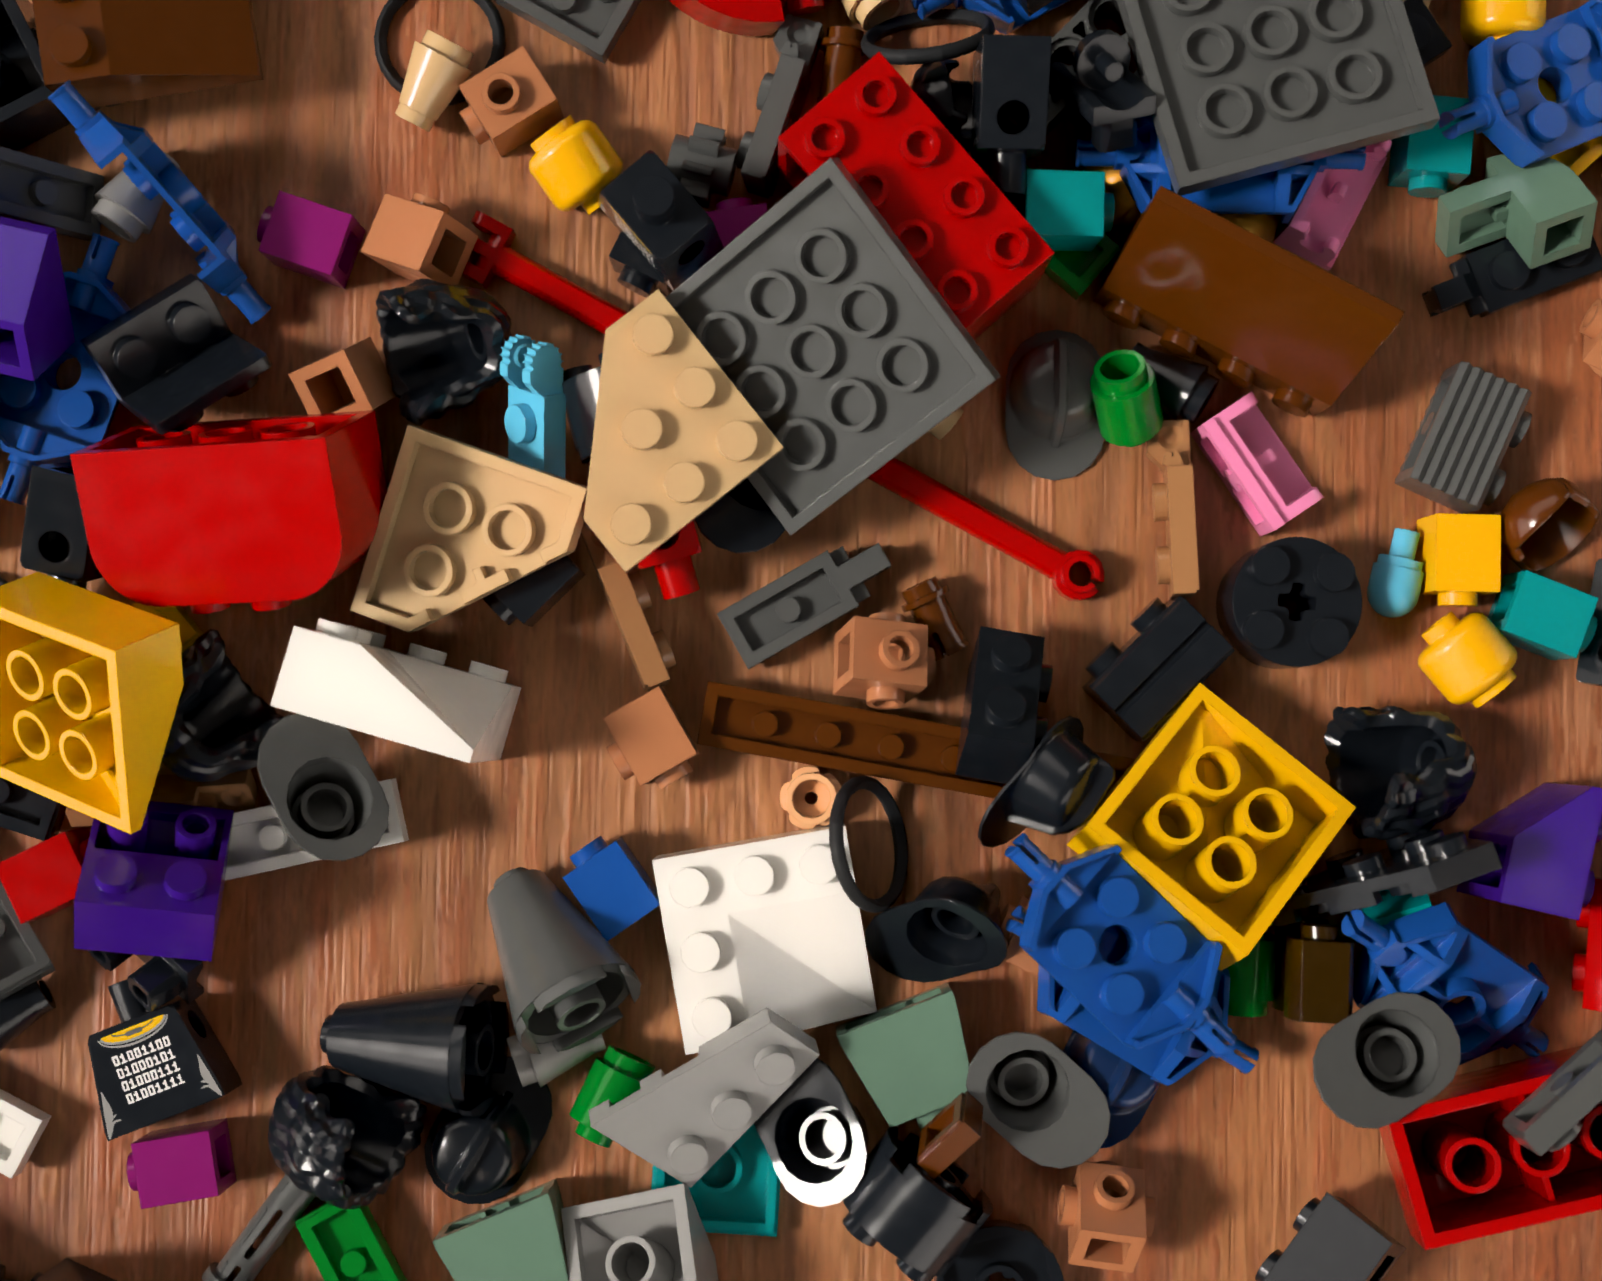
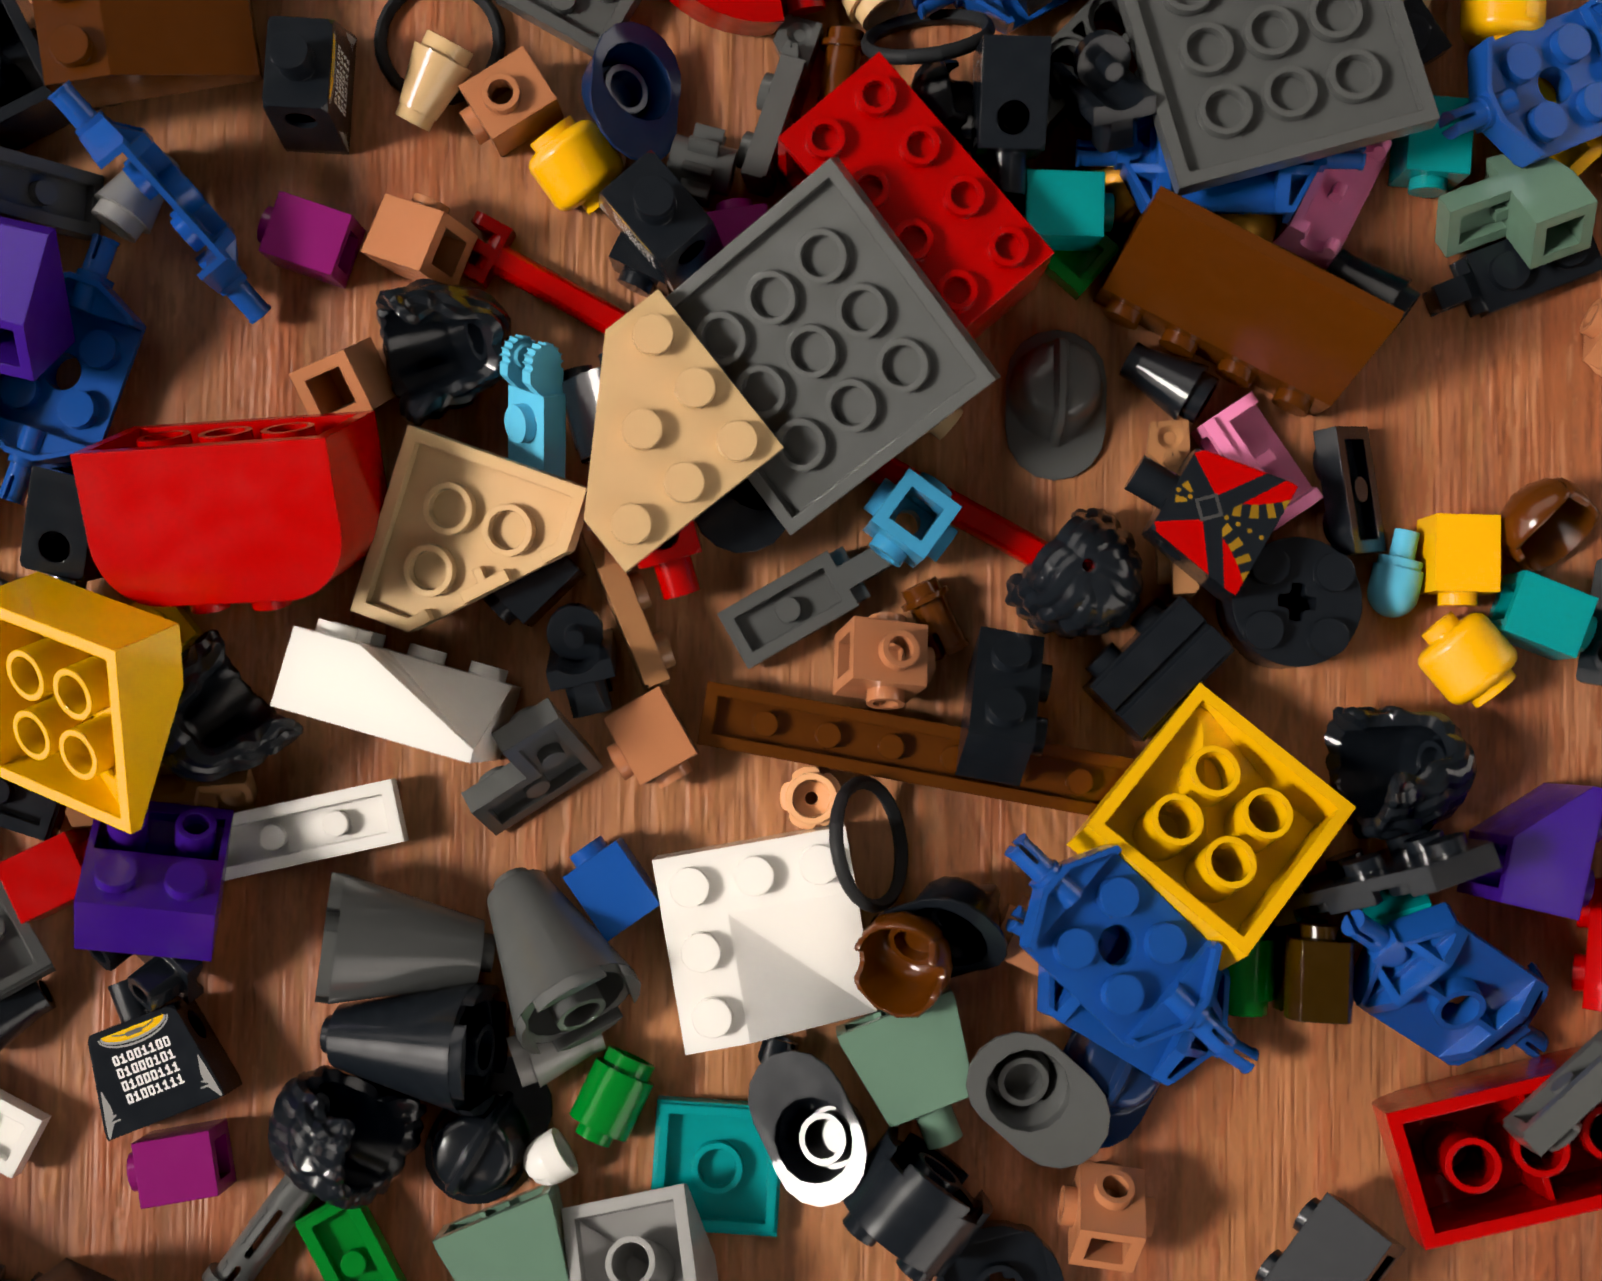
black bracket [80,273,272,435] -> none
dark grey piece [257,713,389,861] -> none
light grey wing [589,1008,820,1188] -> none
reddish brown tile [917,1091,983,1179] -> none
black piece [978,716,1116,848] -> none
green brick [1090,349,1163,447] -> none
dark grey piece [1313,992,1461,1129] -> none
dark grey brick [1395,361,1532,514] -> none
none -> black torso [262,16,357,155]
none -> dark grey cone [315,872,496,1004]
none -> dark grey plate [461,698,603,835]
none -> white hinge [523,1127,579,1186]
none -> black hips [546,603,617,718]
none -> dark blue piece [581,21,681,161]
none -> reddish brown hair [854,911,953,1018]
none -> dark azure brick [862,468,962,568]
none -> black hair [1005,508,1144,639]
none -> torso [1124,448,1298,601]
none -> black plate [1313,426,1387,556]
none -> black cone [1326,249,1421,336]

